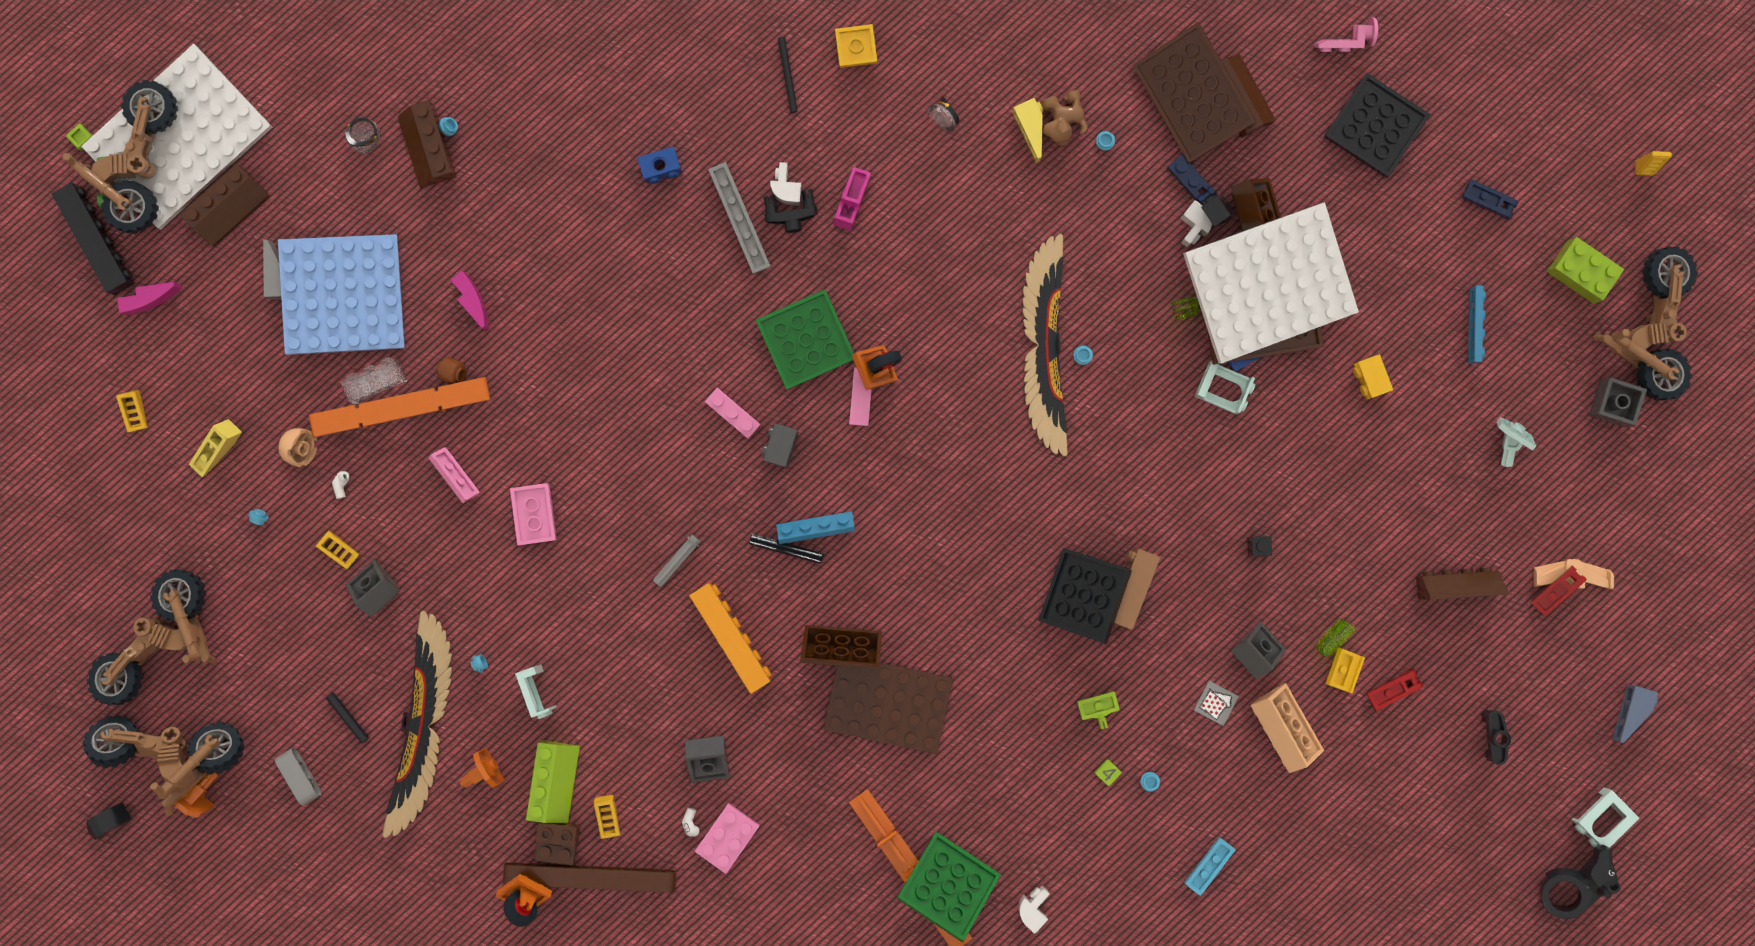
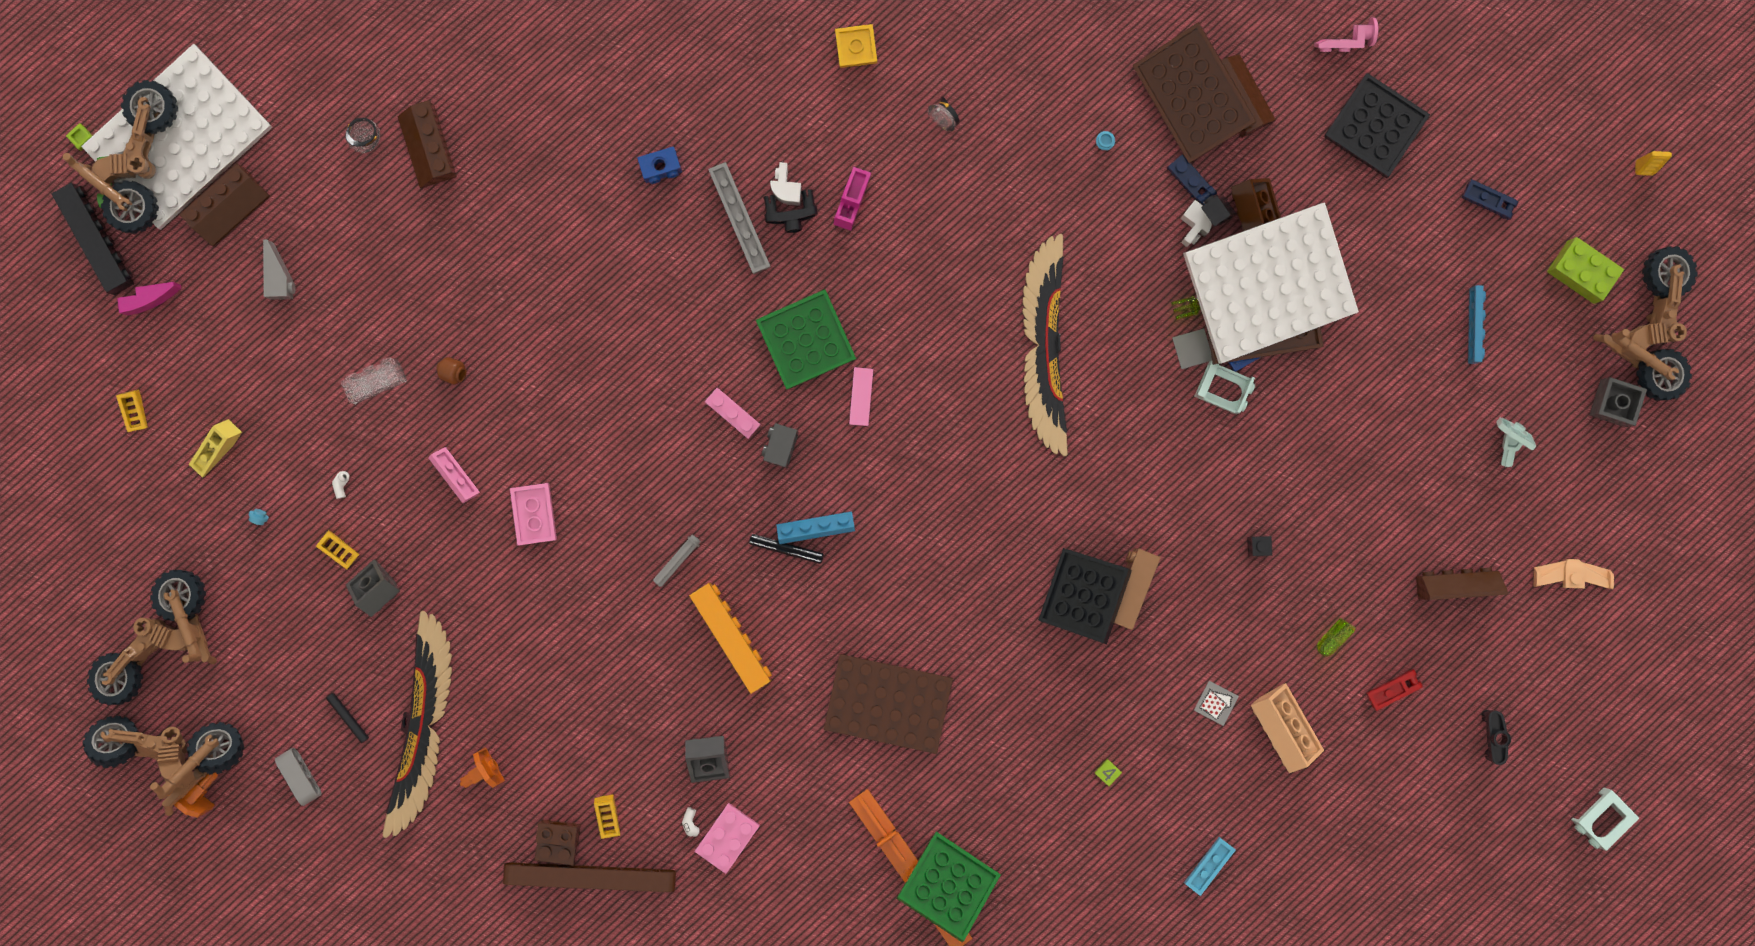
black brick [86,802,131,840] -> none
light blue plate [278,234,405,355] -> none
light nougat cylinder [278,428,317,467] -> none
orange piece [309,377,491,438] -> none
medium azure plate [439,117,458,136] -> none
dark pink slope [451,270,489,331] -> none
medium azure plate [471,654,488,673] -> none
plate [496,874,552,927] -> none
light aqua panel [515,665,557,719] -> none
lime slope [526,740,580,823] -> none
black bar [778,37,798,113] -> none
reddish brown slope [800,625,882,669] -> none
orange plate [852,345,902,390] -> none
light yellow slope [1012,98,1043,163] -> none
white brick [1018,886,1050,934] -> none
medium nougat animal [1041,90,1088,146] -> none
medium azure plate [1073,346,1093,365] -> none
lime plate [1077,691,1120,729] -> none
medium azure plate [1140,772,1160,792] -> none
dark grey slope [1231,621,1286,679] -> none
yellow plate [1325,648,1365,694] -> none
yellow brick [1353,354,1393,400] -> none
red plate [1531,565,1587,617] -> none
black animal [1539,845,1621,919] -> none
sand blue slope [1612,684,1658,743] -> none
none -> light grey sticker [1172,329,1212,369]

